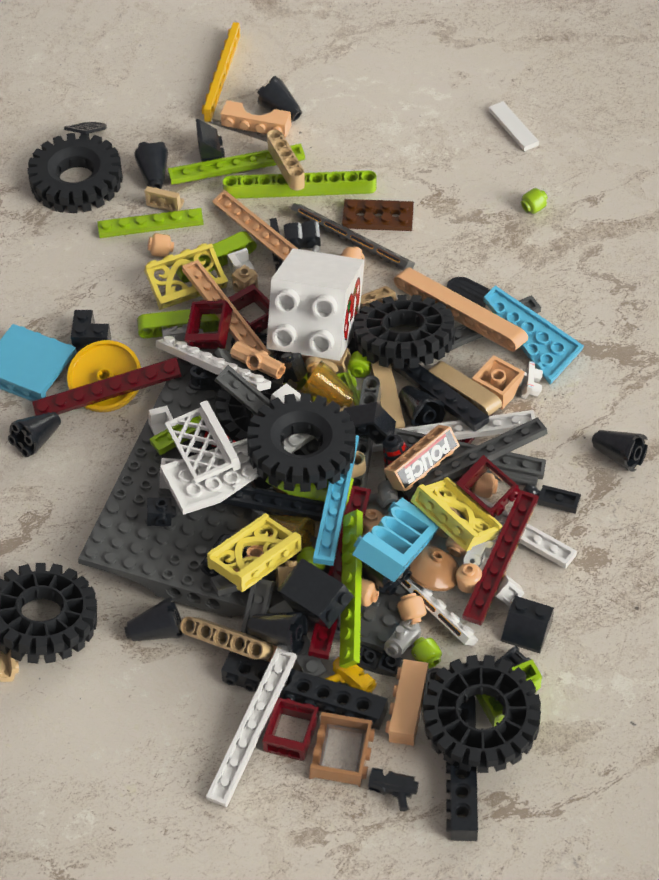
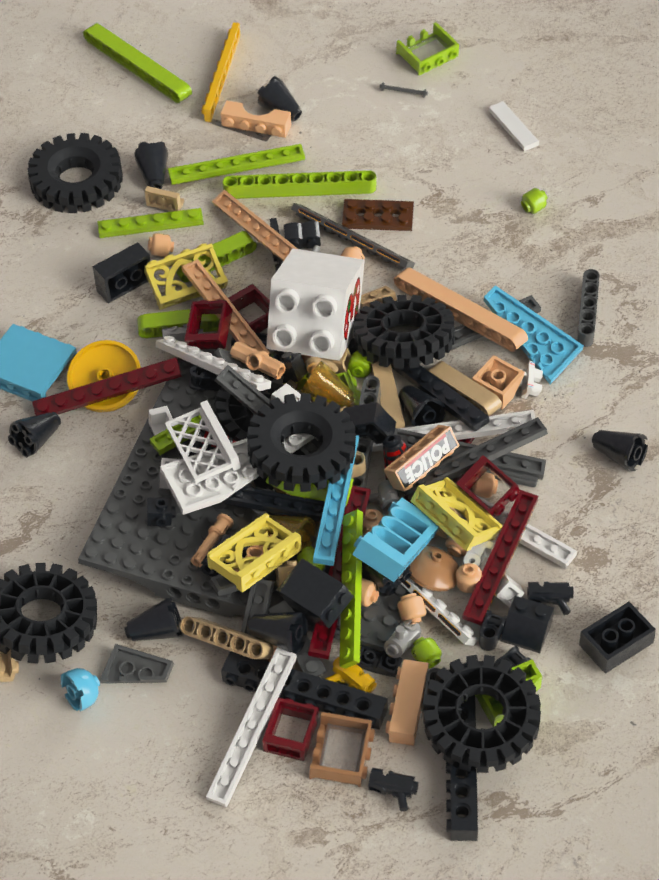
black window [64,122,107,134] -> none
black brick [71,310,111,352] -> none
black slope [196,119,225,162] -> none
white panel [227,248,255,273] -> none
tan brick [232,265,258,292] -> none
tan beam [267,130,305,190] -> none
black window [447,277,490,308] -> none
black plate [523,484,581,514] -> none
none -> medium azure cylinder [60,668,100,711]
none -> lime beam [83,23,192,103]
none -> black brick [92,242,151,303]
none -> dark grey wing [100,644,174,684]
none -> light nougat pin [190,513,234,568]
none -> dark grey axle [380,83,428,97]
none -> lime window [396,22,459,75]
none -> black piece [479,610,507,651]
none -> black piece [527,582,574,615]
none -> dark grey beam [577,269,600,347]
none -> black brick [579,601,656,674]

